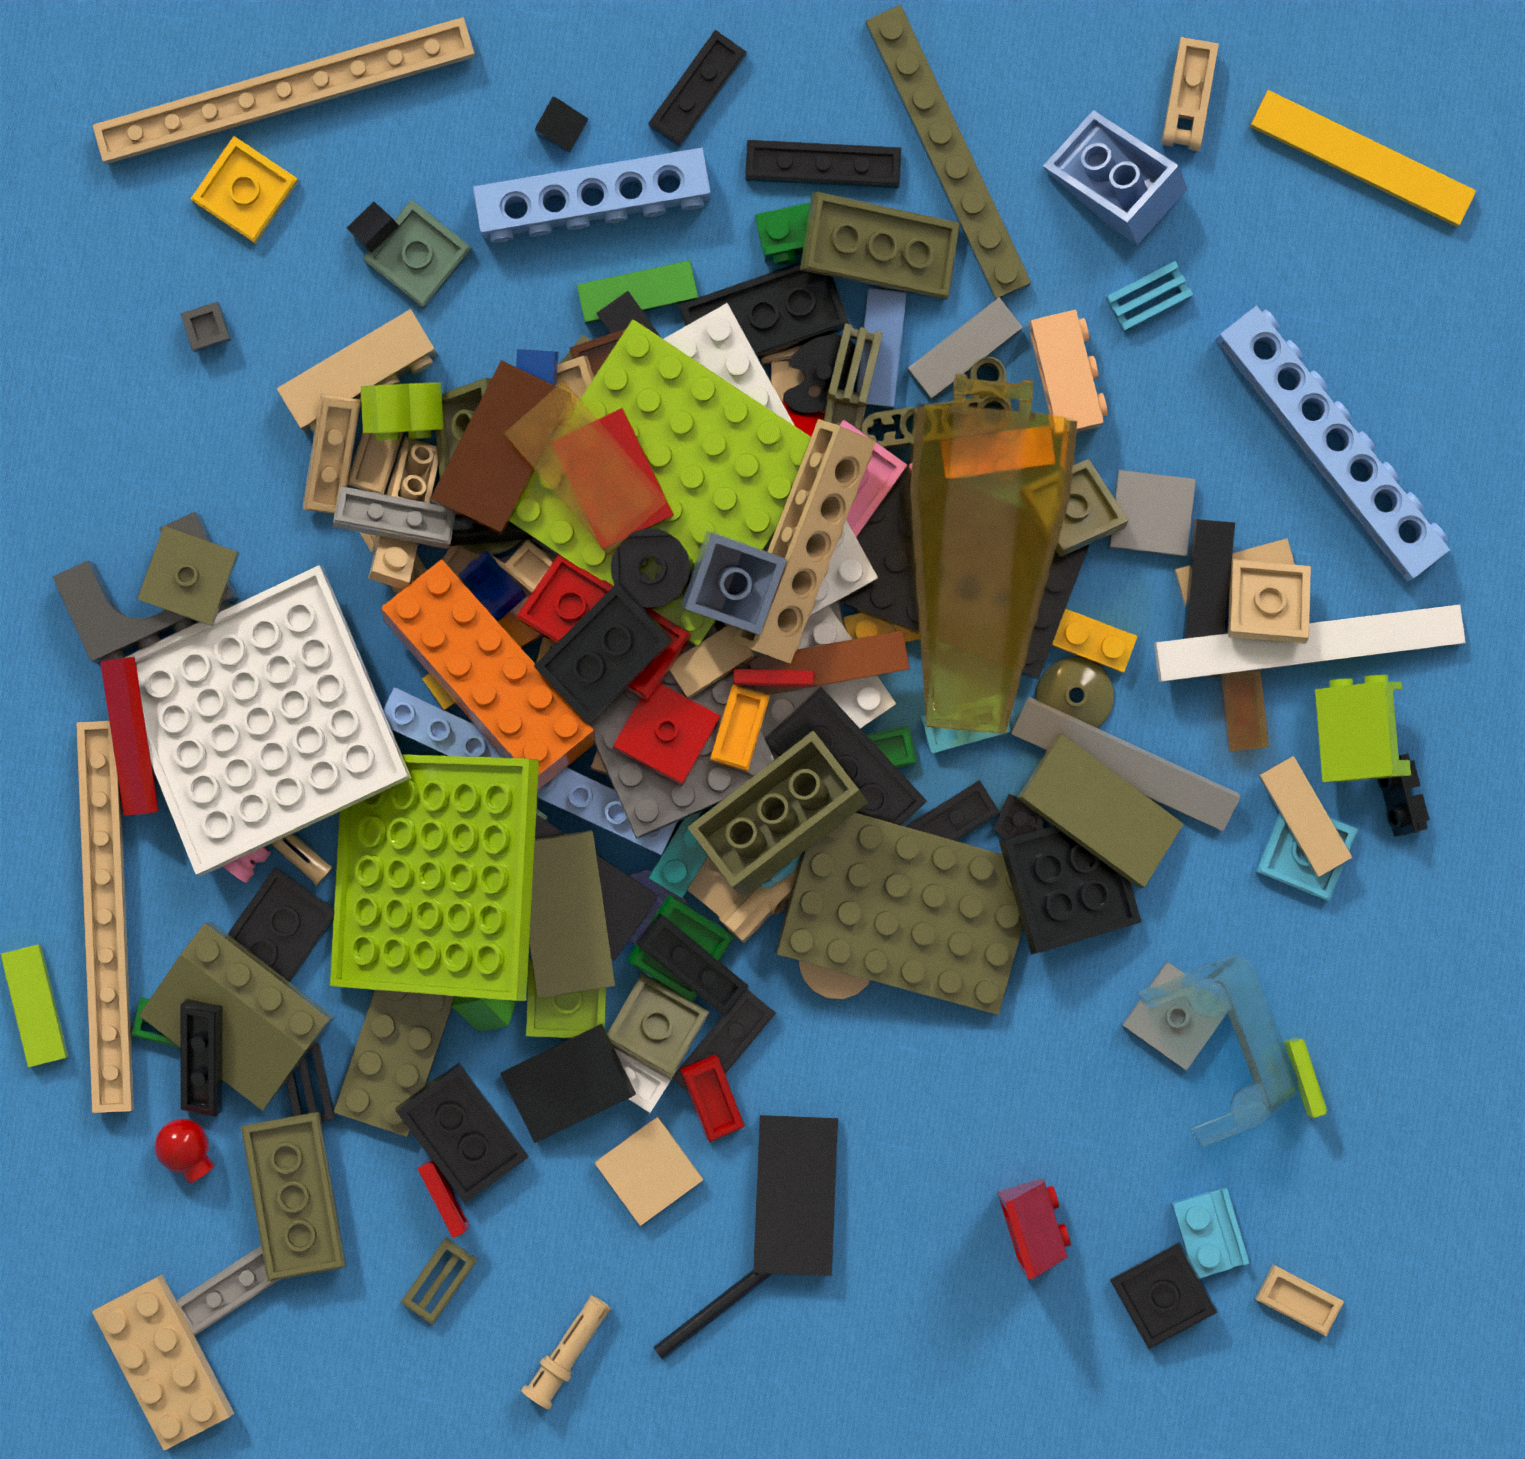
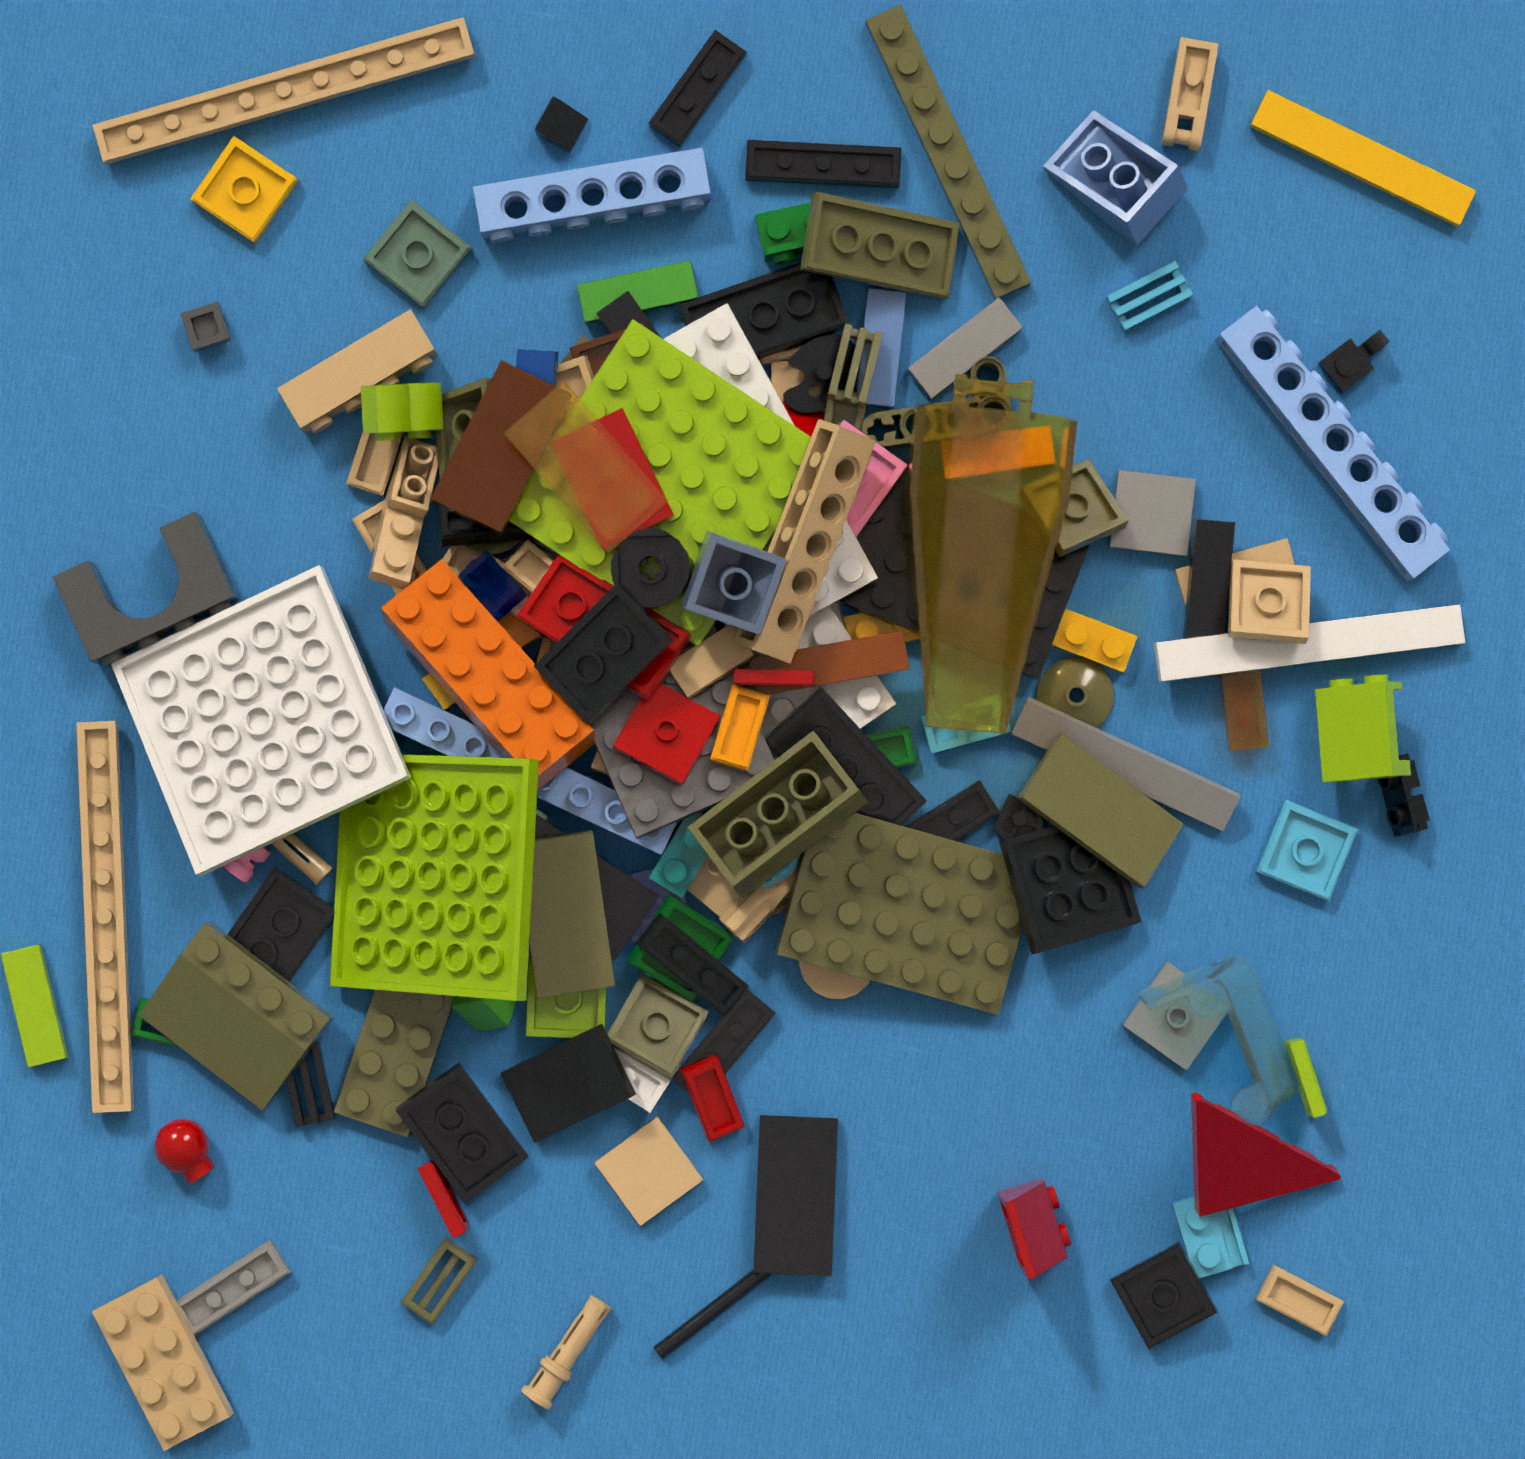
red tile [100,657,158,816] -> none
olive plate [137,526,239,626] -> none
black tile [180,999,222,1117] -> none
olive tile [241,1111,346,1281] -> none
tan tile [302,394,361,514] -> none
light grey tile [332,486,456,549] -> none
black tile [347,202,399,253] -> none
light nougat brick [1028,309,1108,438] -> none
tan tile [1258,756,1353,877] -> none
none -> red tile [1191,1092,1341,1217]
none -> black plate [1318,330,1390,394]

